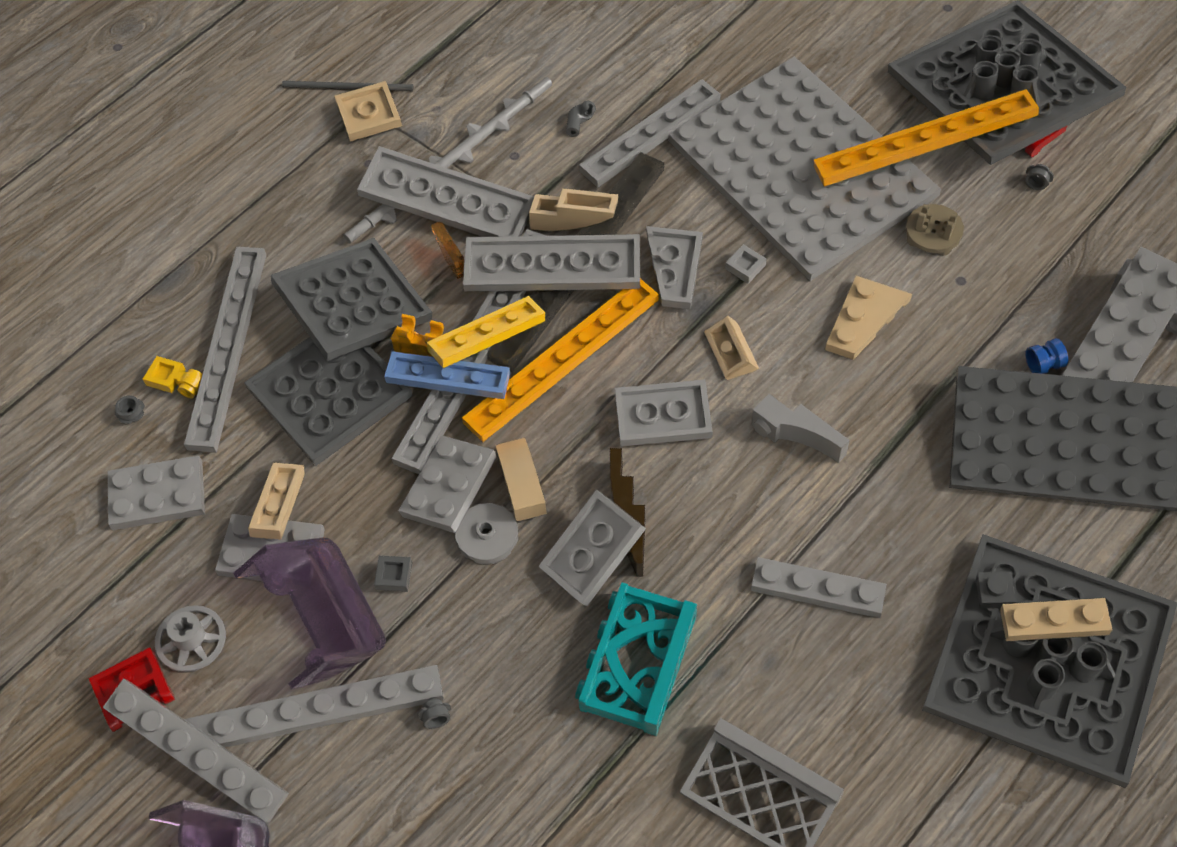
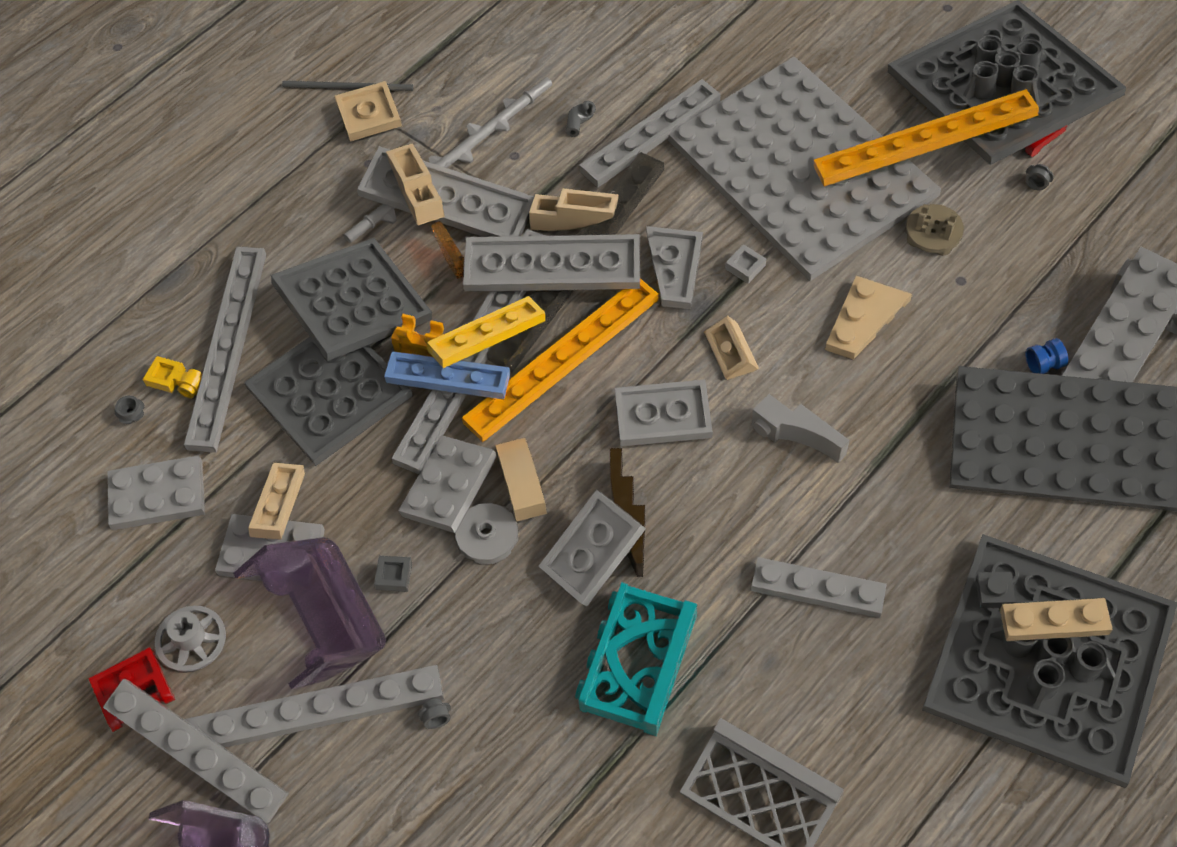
none -> tan slope [386,143,445,225]

